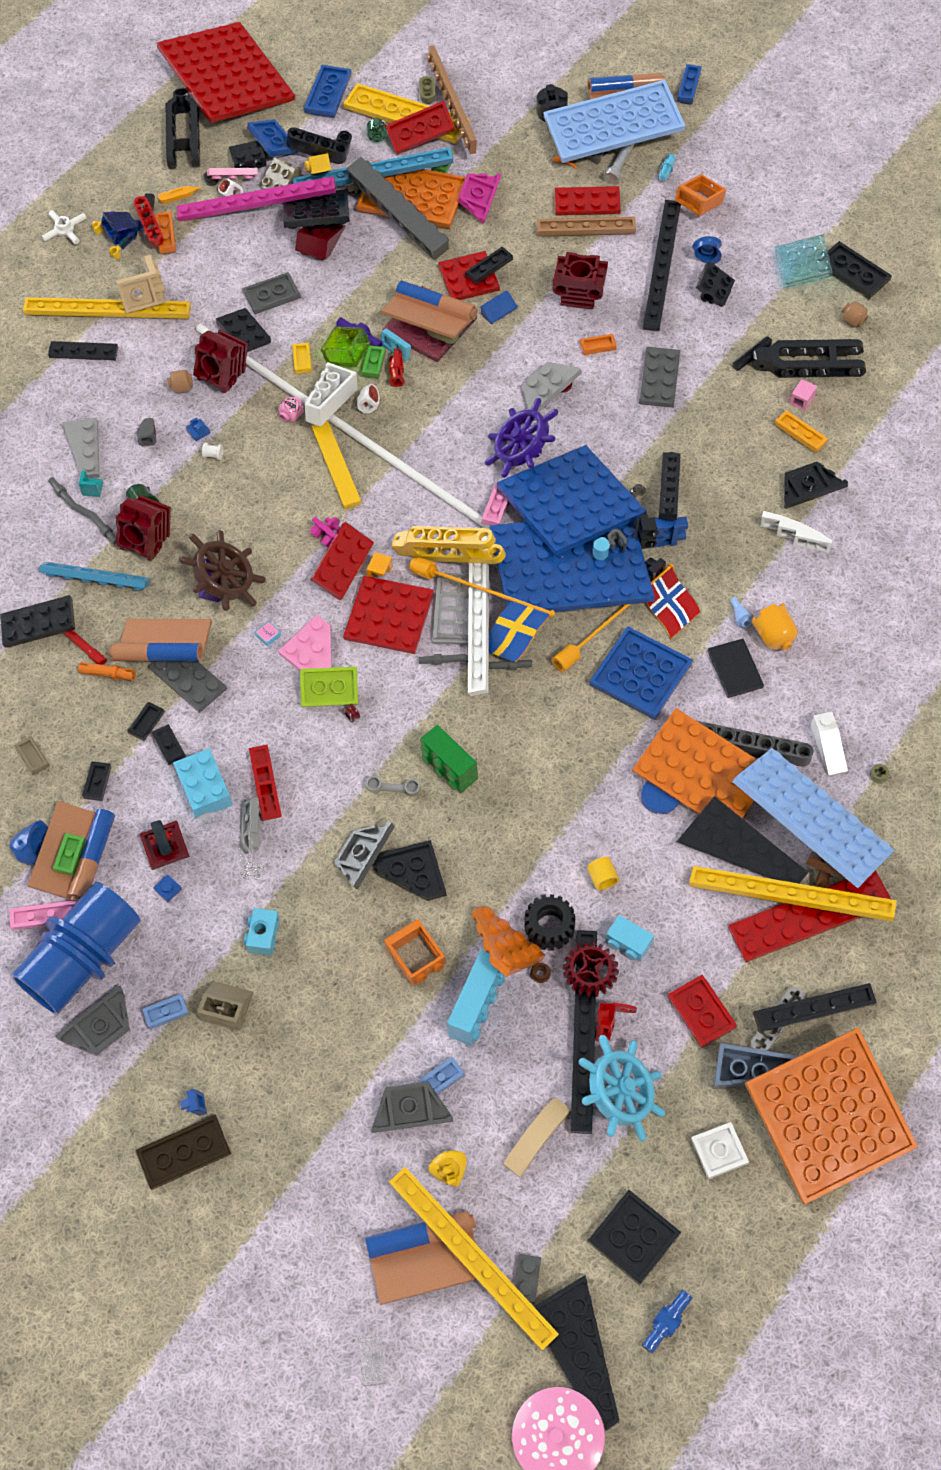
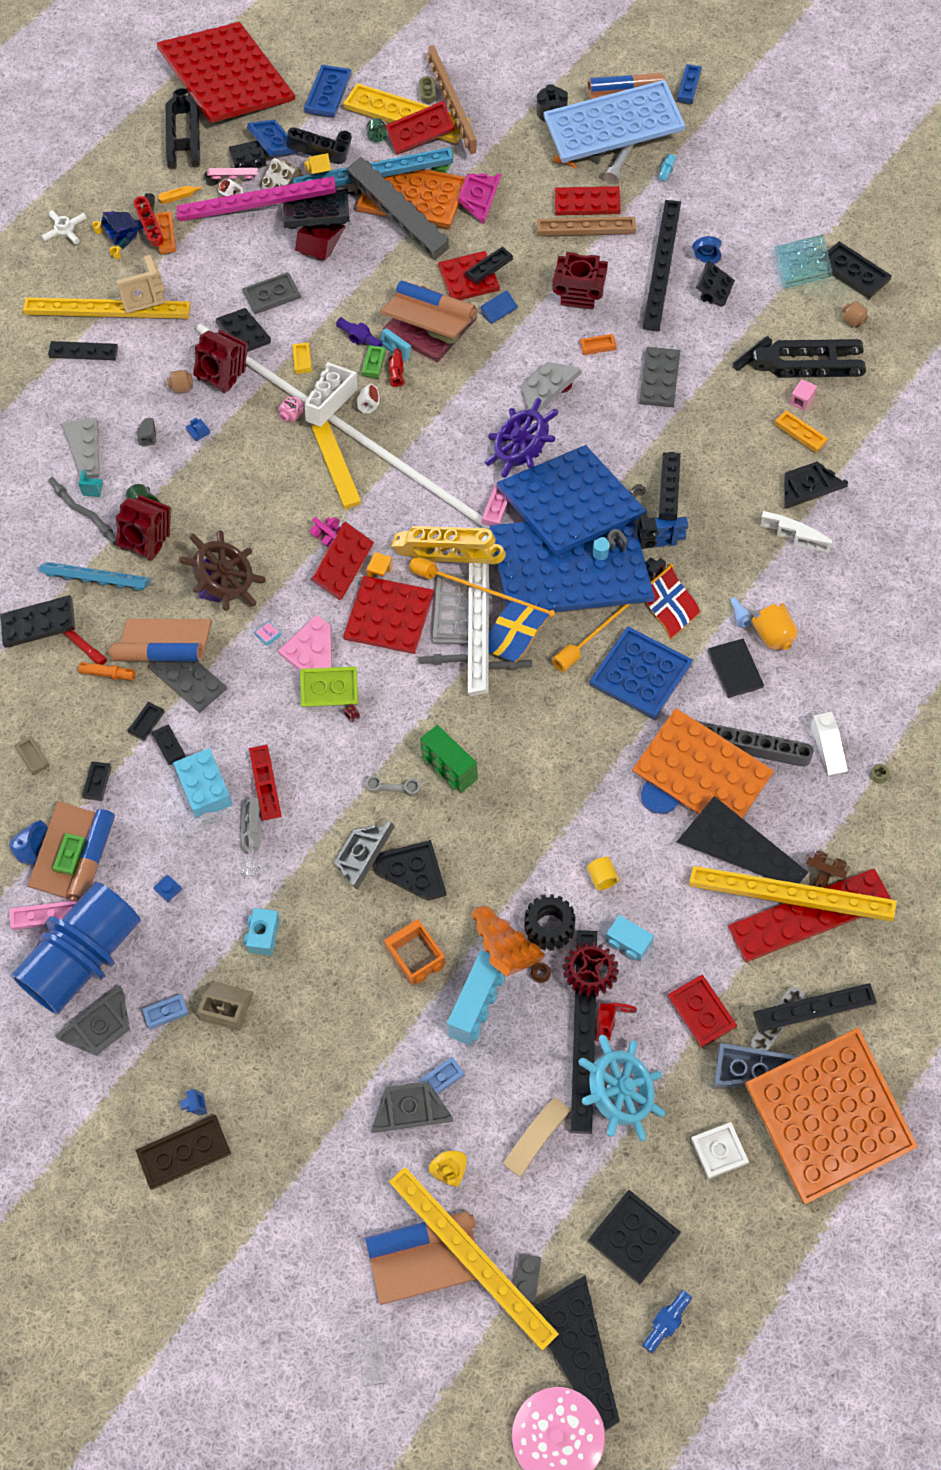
dark red plate [140,820,190,870] -> none
white bush [202,442,223,460] -> none
clear neon green brick [320,326,370,367] -> none
orange window [675,174,727,216] -> none
light blue plate [733,748,895,888] -> none

